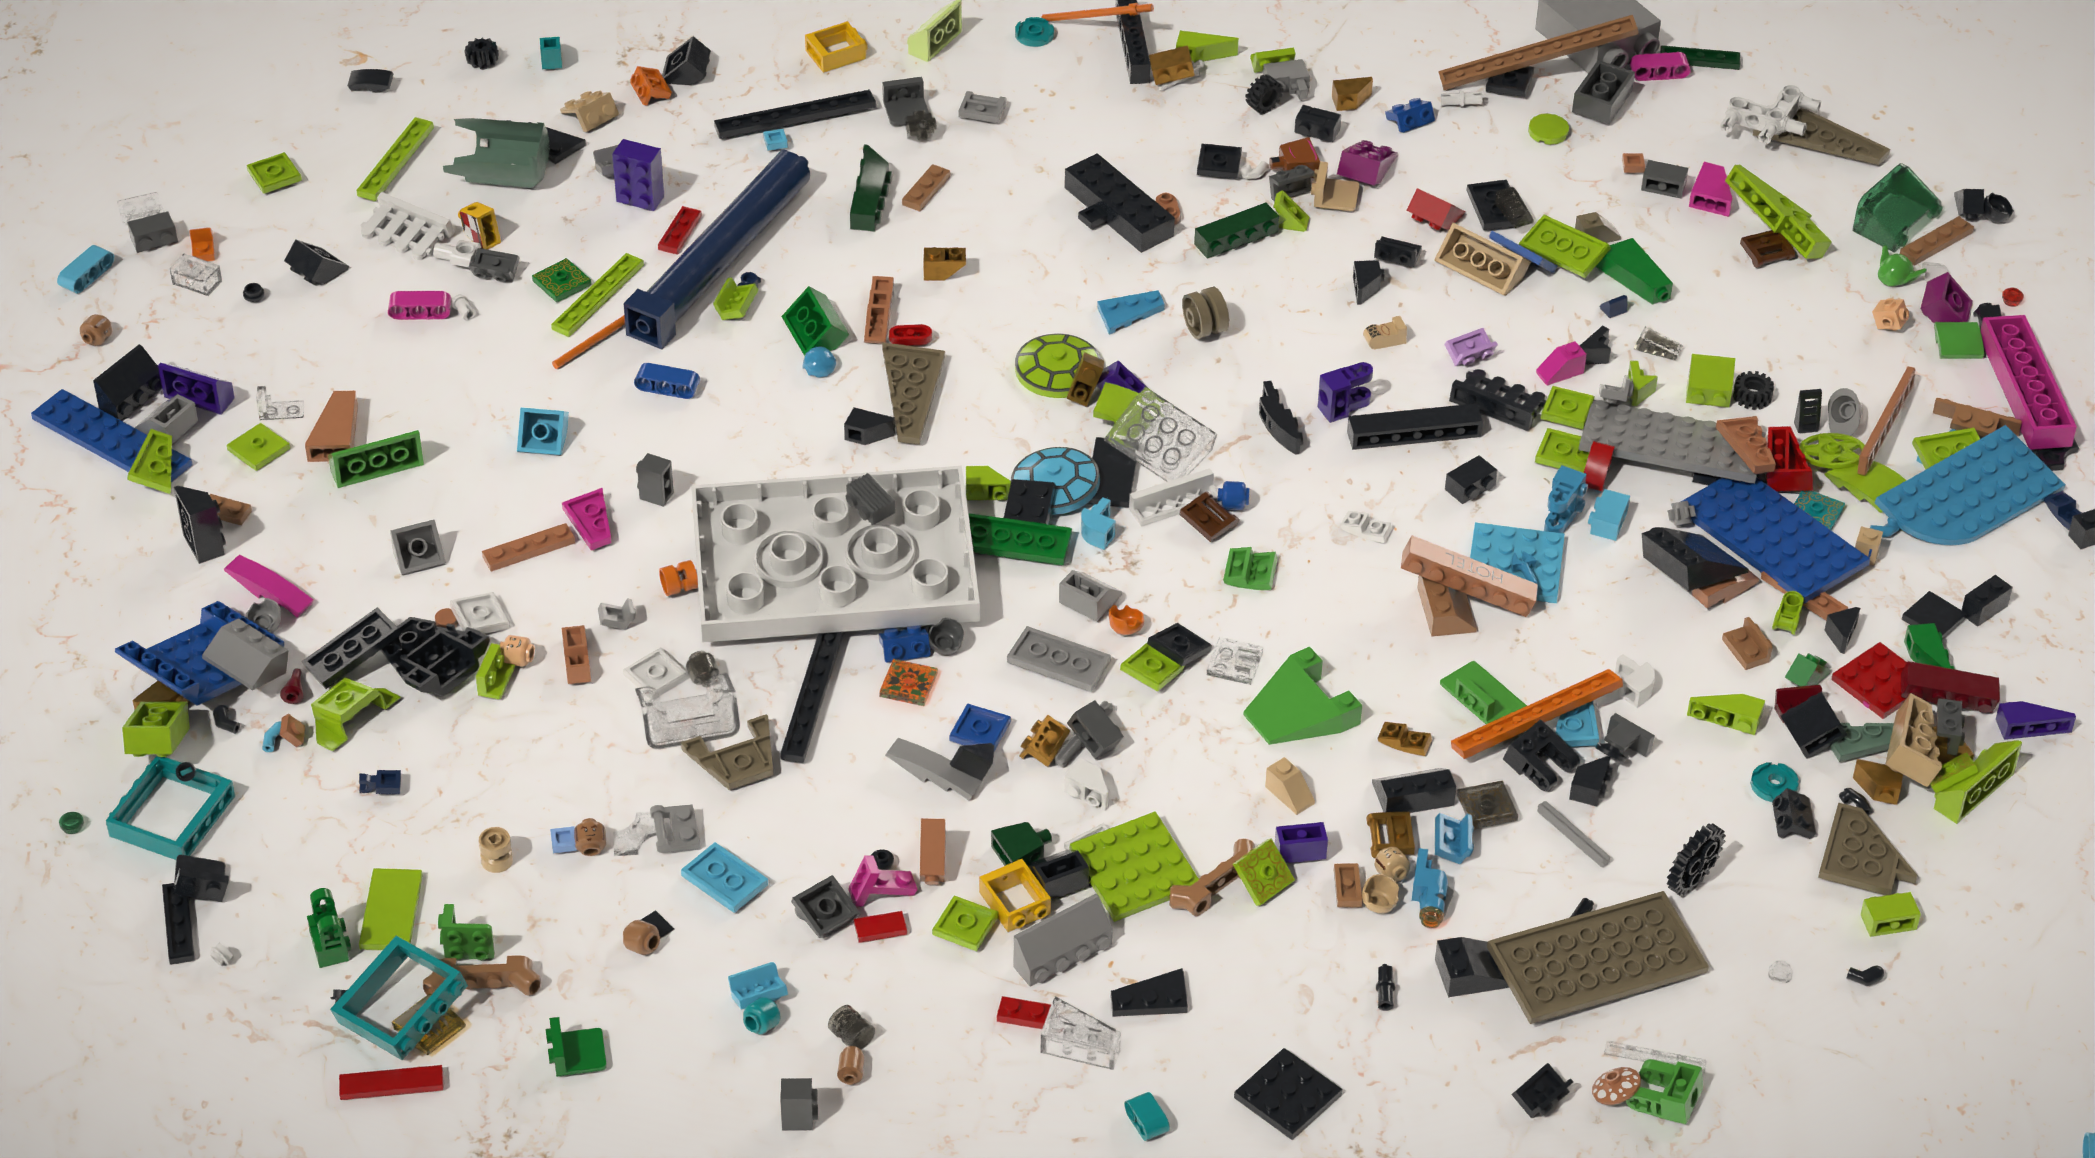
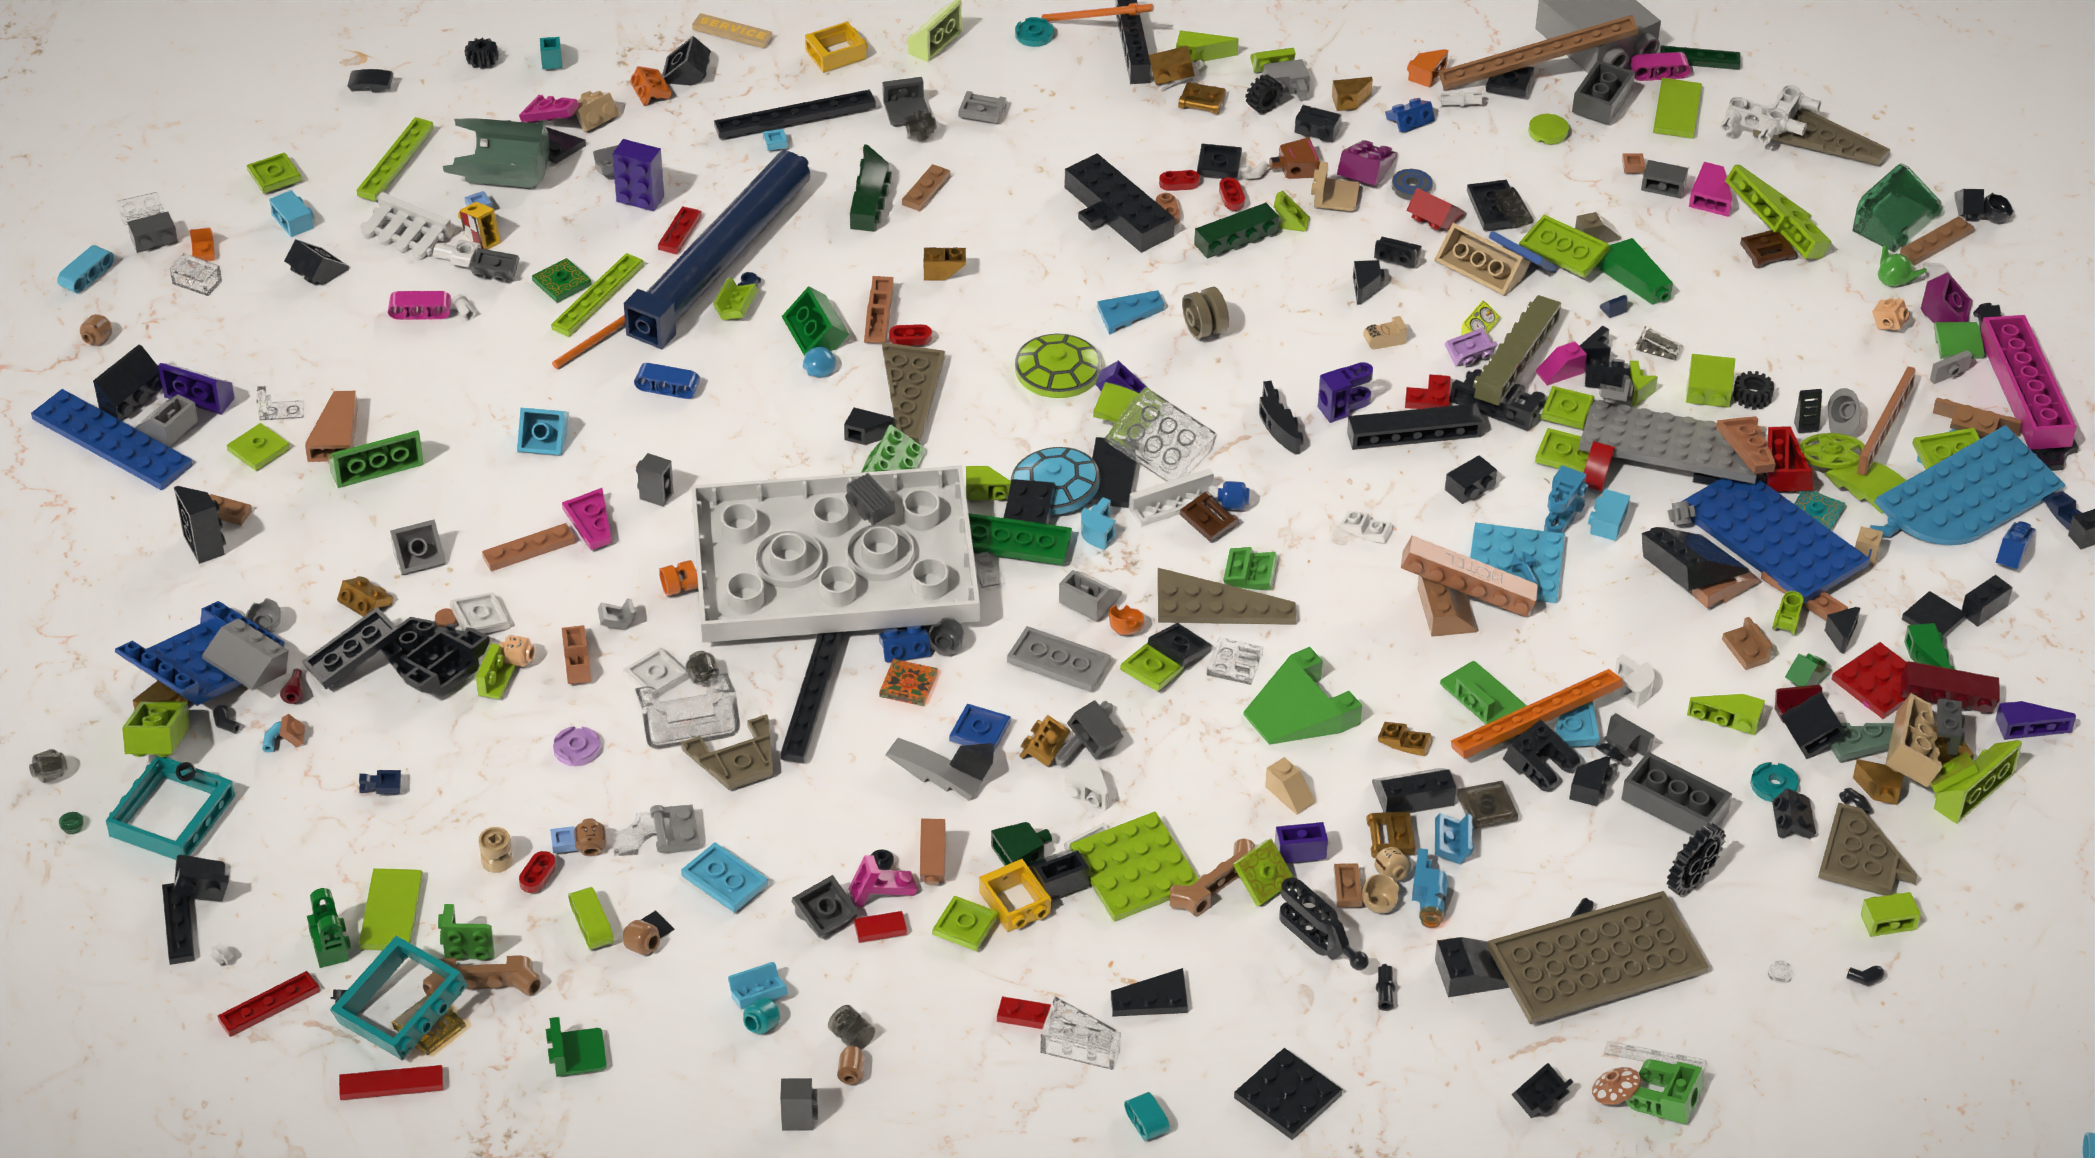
lime wing [127,429,172,494] -> none
dark pink slope [224,554,313,618] -> none
black plate [243,283,265,302] -> none
lime piece [311,678,401,751] -> none
light grey slope [1013,893,1113,987] -> none
pearl gold slope [1067,352,1104,407] -> none
dark grey bracket [1269,165,1315,201] -> none
light grey axle [1537,801,1611,867] -> none
clear red plate [2002,287,2024,307] -> none
none -> clear smoke head [29,749,67,783]
none -> red tile [217,971,320,1037]
none -> medium azure brick [269,190,314,237]
none -> pearl gold bracket [337,576,394,617]
none -> light blue plate [464,191,493,208]
none -> dark pink wing [518,94,579,123]
none -> red plate [519,851,556,893]
none -> lavender tile [553,726,601,766]
none -> lime beam [568,886,614,950]
none -> tan tile [692,13,773,48]
none -> bright green bracket [860,425,926,473]
none -> clear bracket [974,552,1005,593]
none -> dark tan wing [1157,567,1296,625]
none -> red plate [1159,170,1200,191]
none -> pearl gold plate [1178,82,1226,115]
none -> red plate [1219,178,1245,211]
none -> black piece [1279,877,1369,971]
none -> dark grey tile [1391,168,1433,200]
none -> red plate [1405,374,1451,409]
none -> orange slope [1407,49,1449,88]
none -> slope [1461,300,1501,335]
none -> olive brick [1473,295,1562,406]
none -> black bracket [1584,358,1630,388]
none -> dark grey brick [1621,752,1732,836]
none -> lime tile [1653,78,1702,138]
none -> light grey plate [1930,350,1972,384]
none -> blue slope [1995,521,2036,569]

